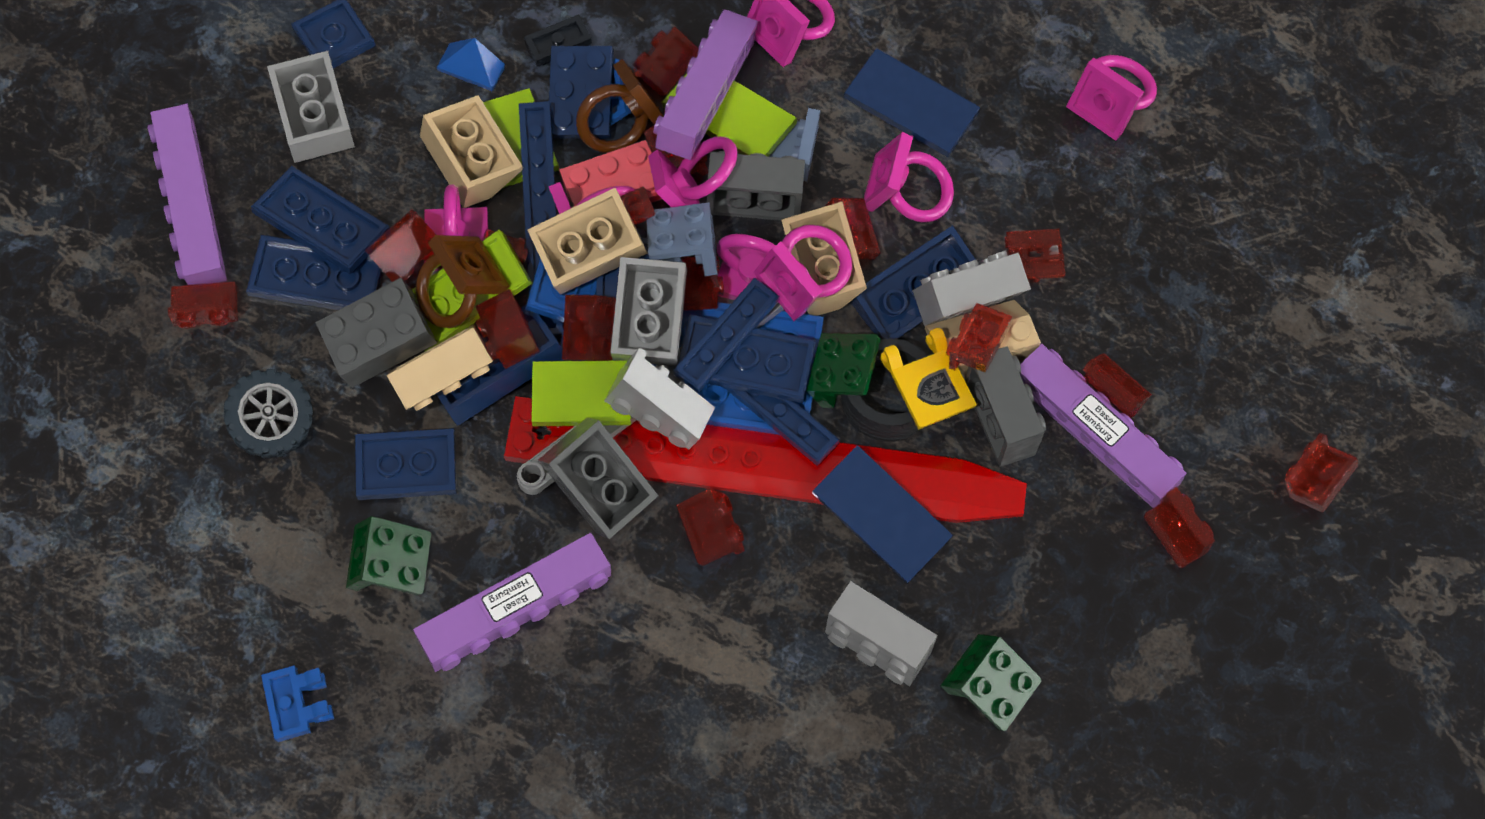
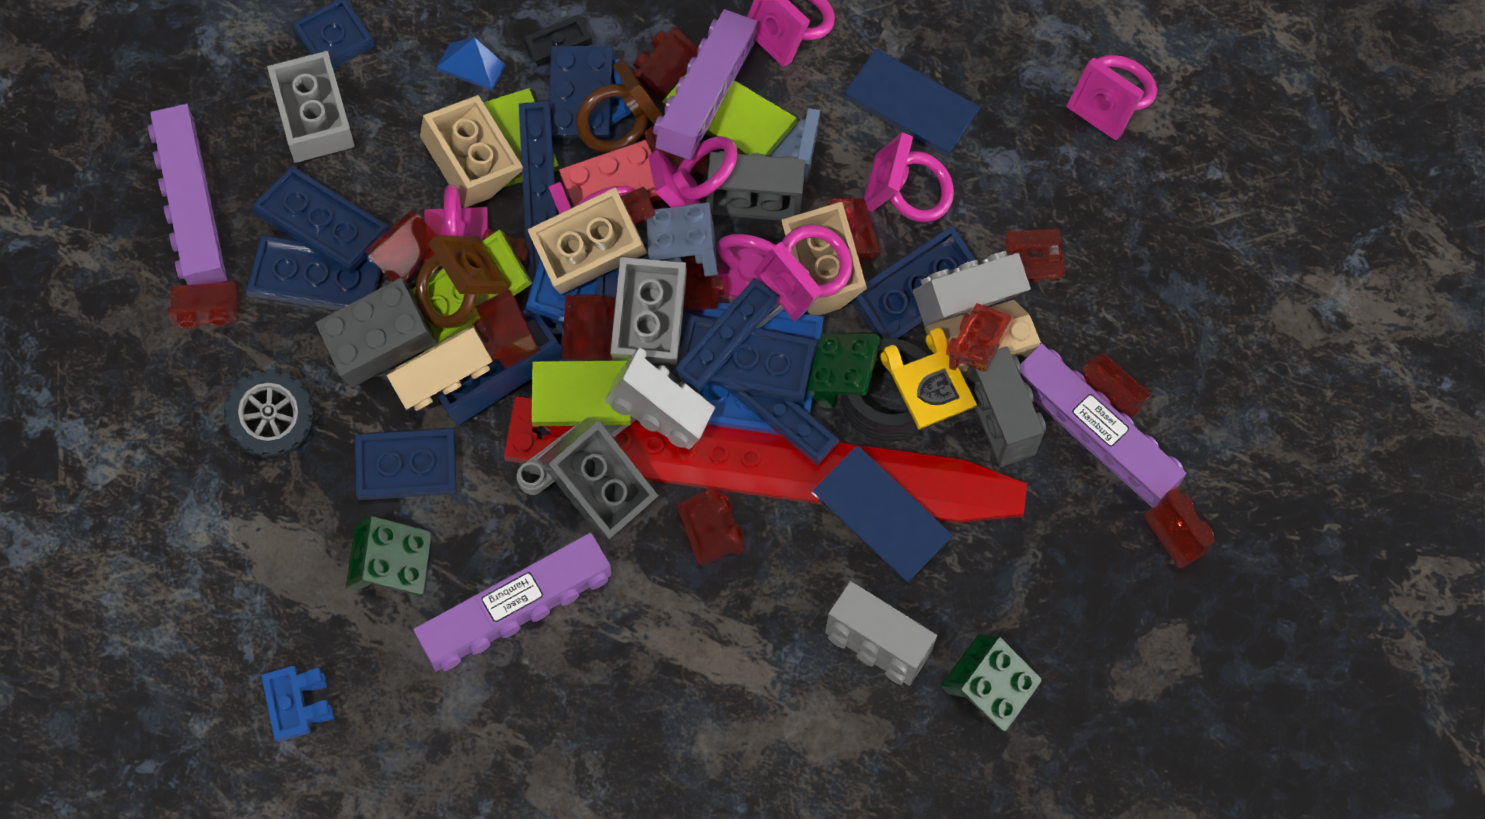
clear red bracket [1285,433,1358,513] -> none

